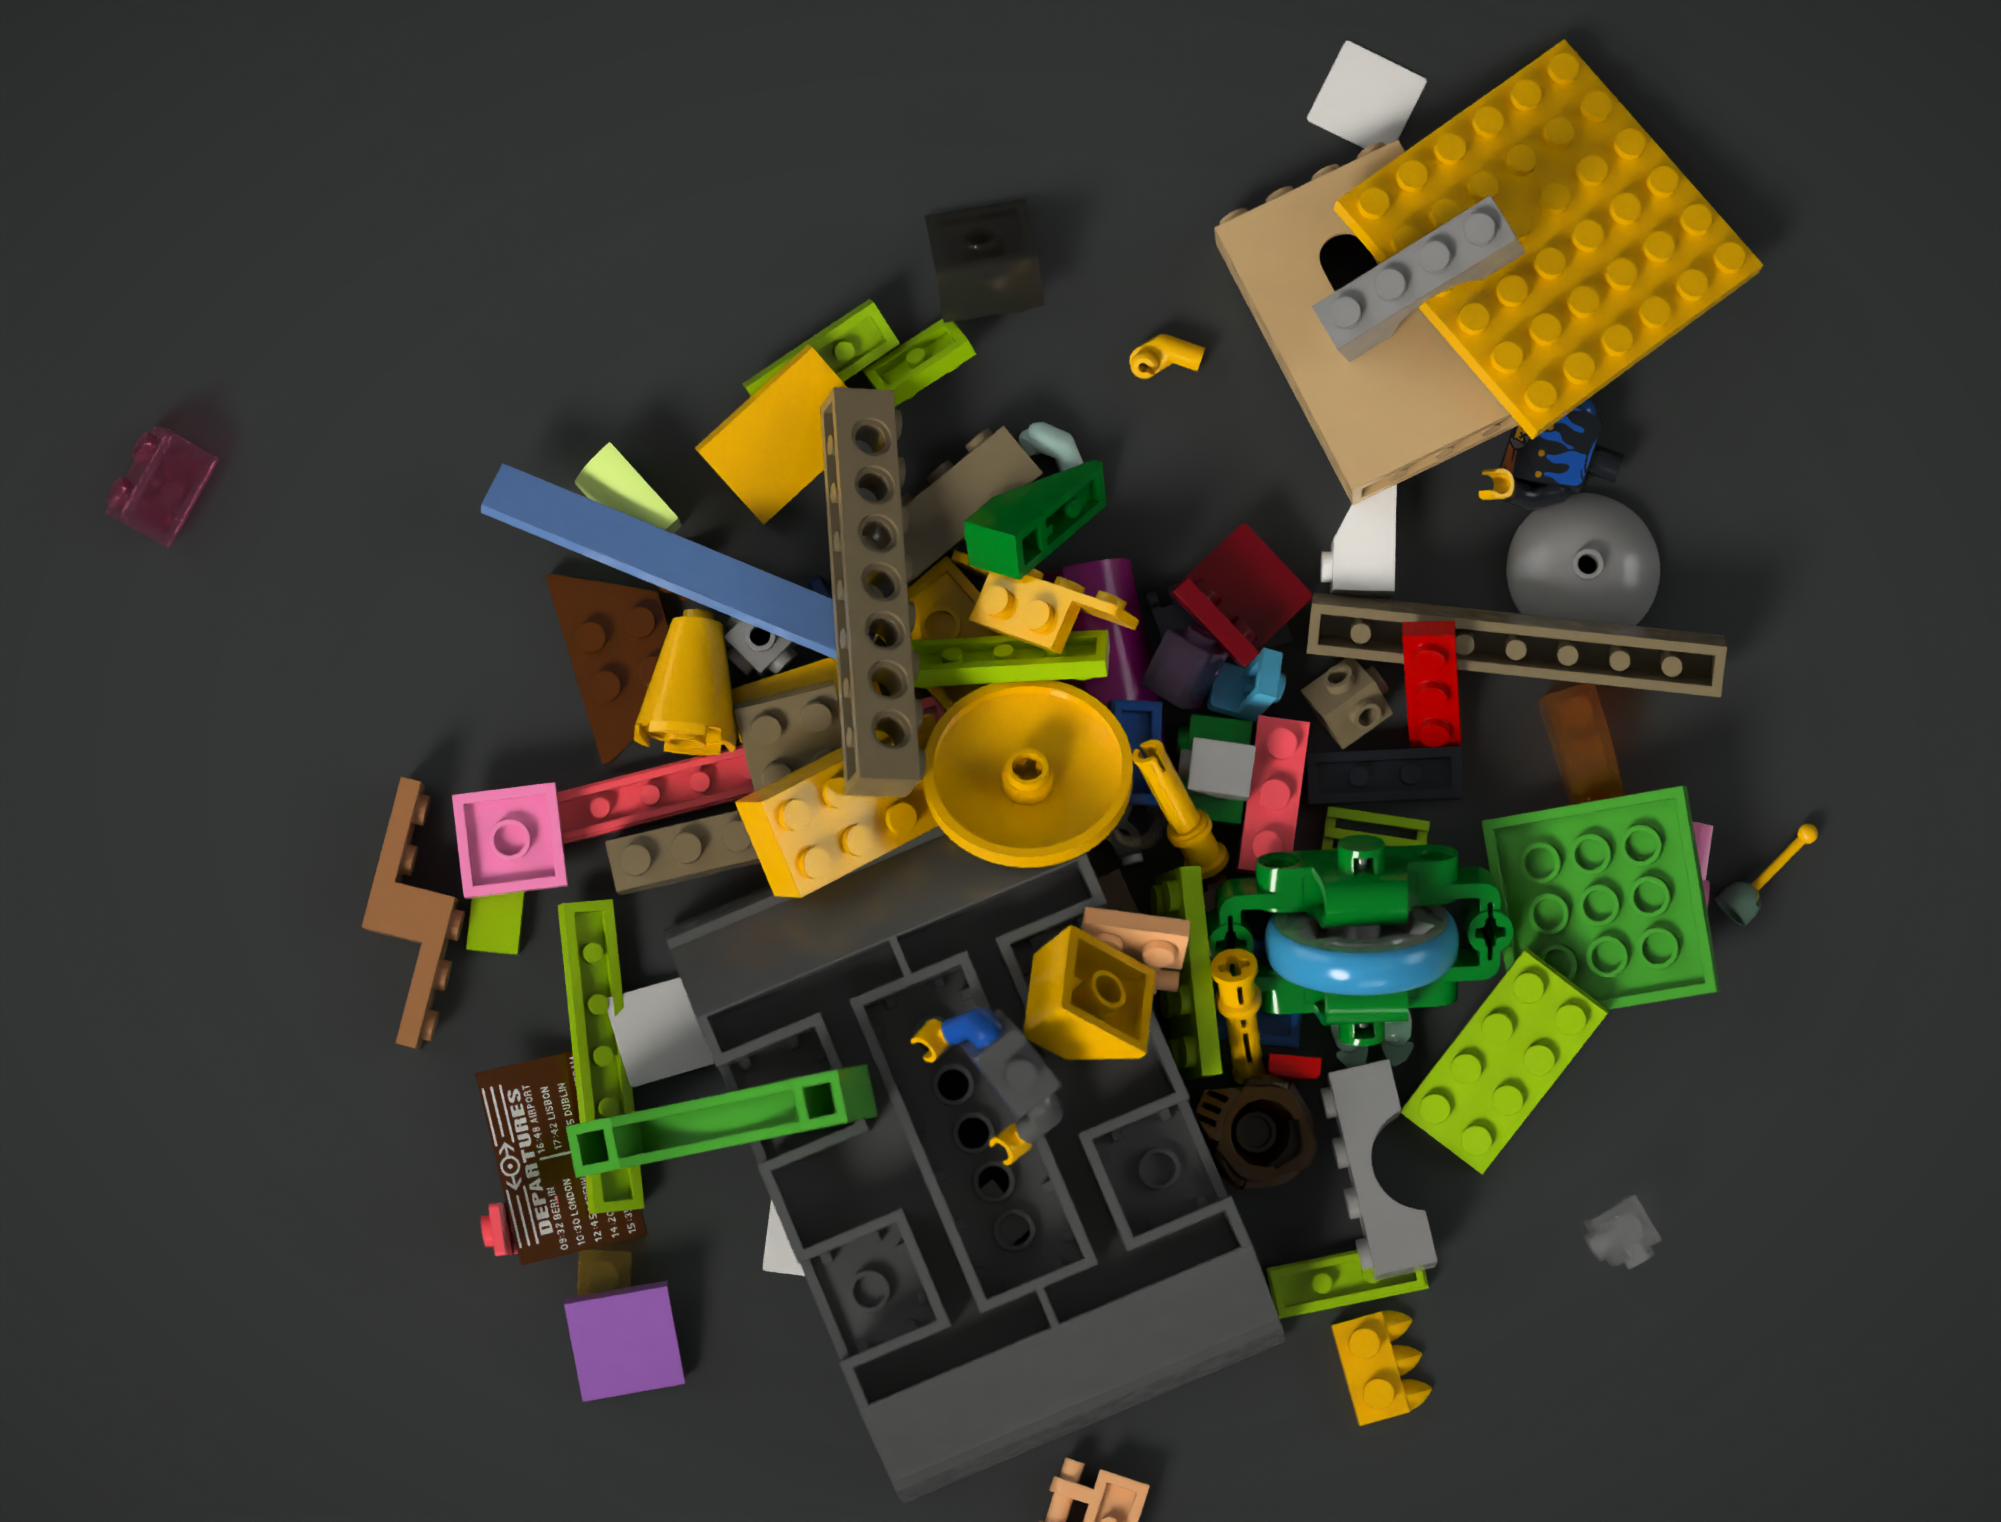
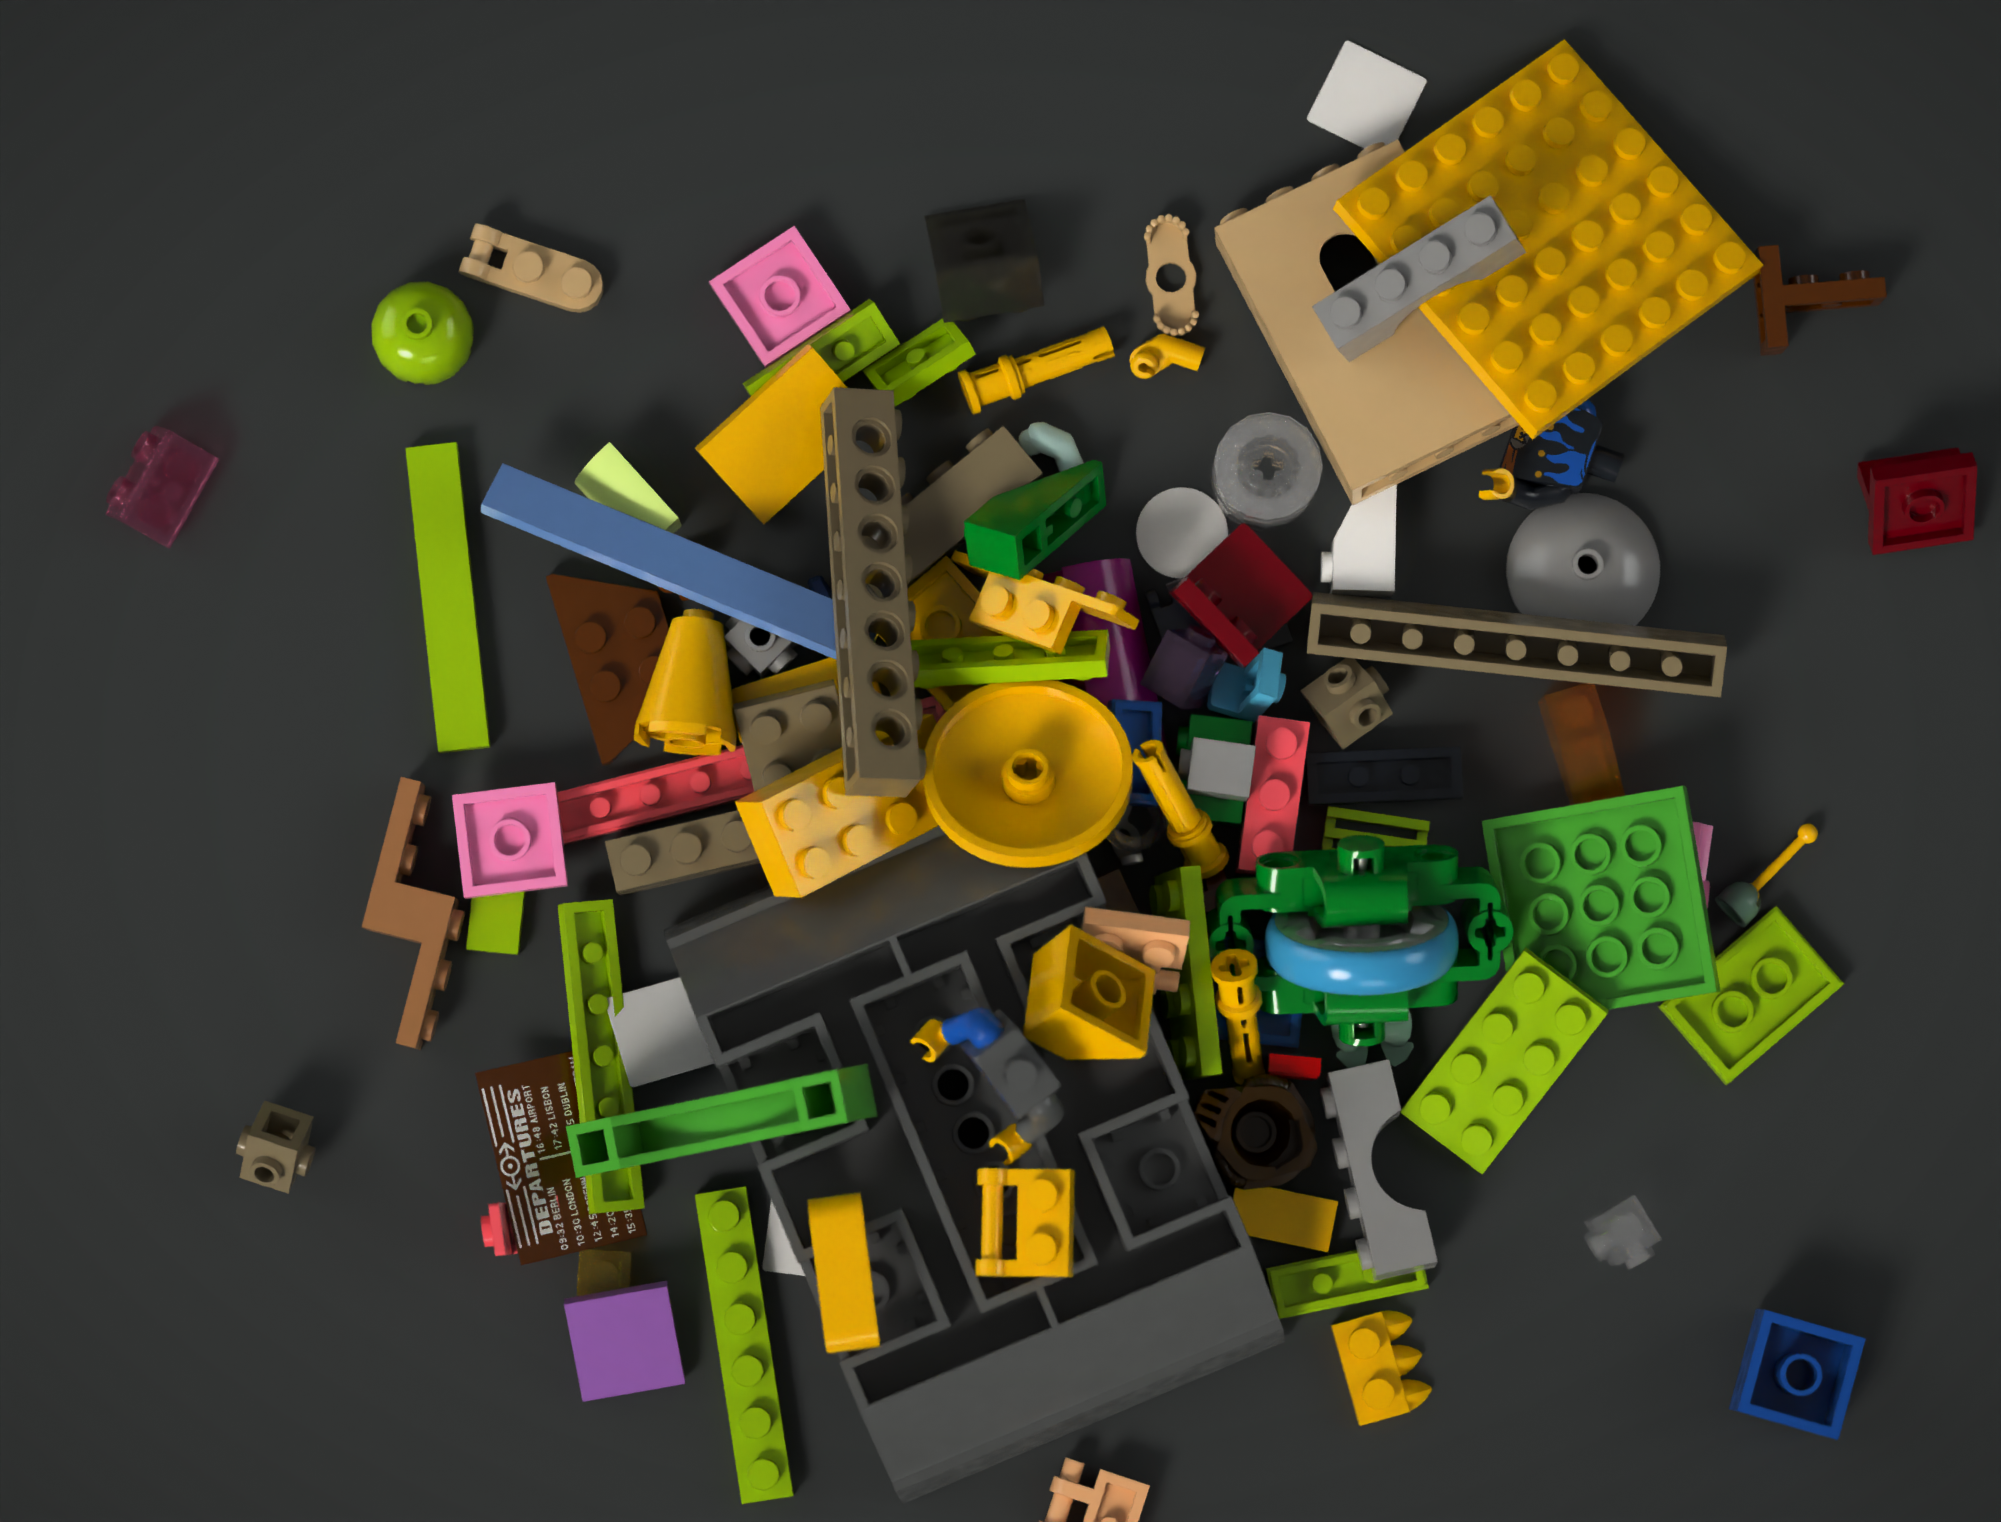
red plate [1402,621,1462,748] -> none
none -> dark tan brick [236,1101,316,1194]
none -> lime cylinder [371,281,474,385]
none -> lime tile [405,442,491,753]
none -> tan plate [458,223,604,313]
none -> lime plate [695,1186,794,1504]
none -> bright pink plate [709,226,851,368]
none -> yellow beam [808,1192,880,1354]
none -> yellow pin [958,326,1115,415]
none -> yellow plate [976,1168,1075,1277]
none -> white sticker [1136,487,1228,579]
none -> tan piece [1144,214,1199,337]
none -> clear wheel [1210,412,1323,531]
none -> yellow tile [1232,1187,1338,1252]
none -> lime tile [1658,906,1844,1085]
none -> blue brick [1729,1309,1866,1440]
none -> reddish brown bracket [1753,245,1887,356]
none -> dark red bracket [1857,447,1977,555]

